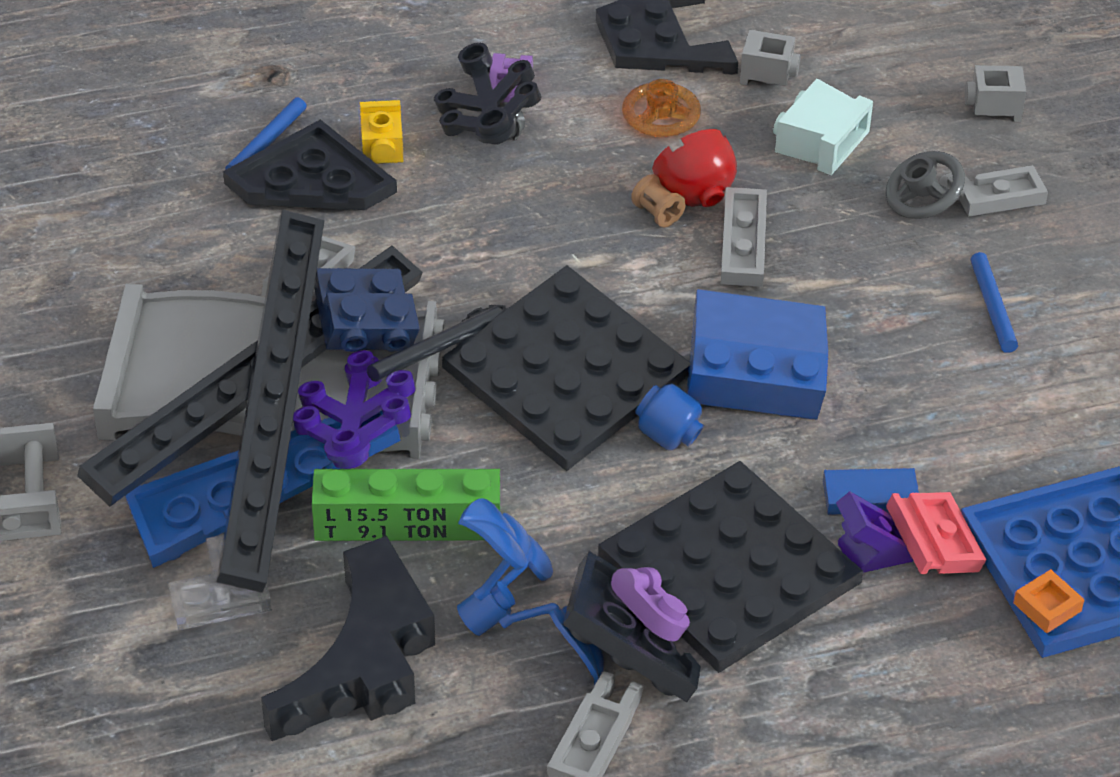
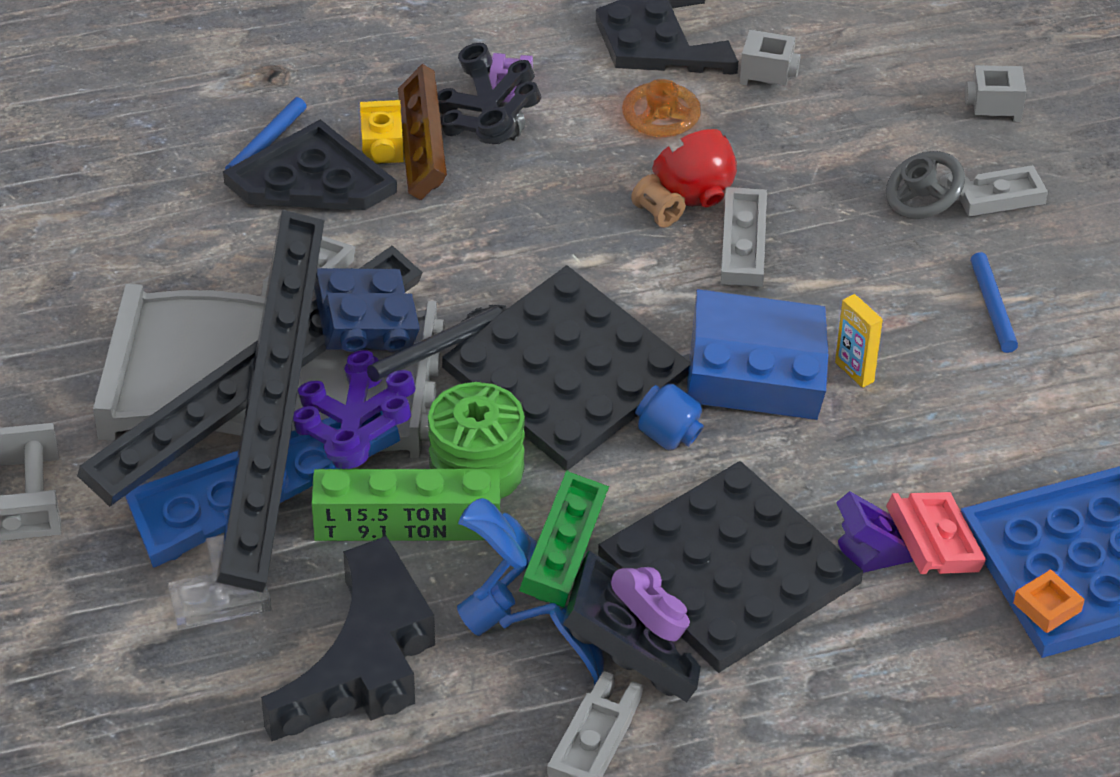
light aqua hips [773,79,873,175] -> none
blue tile [823,468,919,515] -> none
none -> reddish brown plate [398,64,447,200]
none -> bright green wheel [428,382,525,499]
none -> green plate [519,471,609,608]
none -> yellow tile [835,294,883,388]

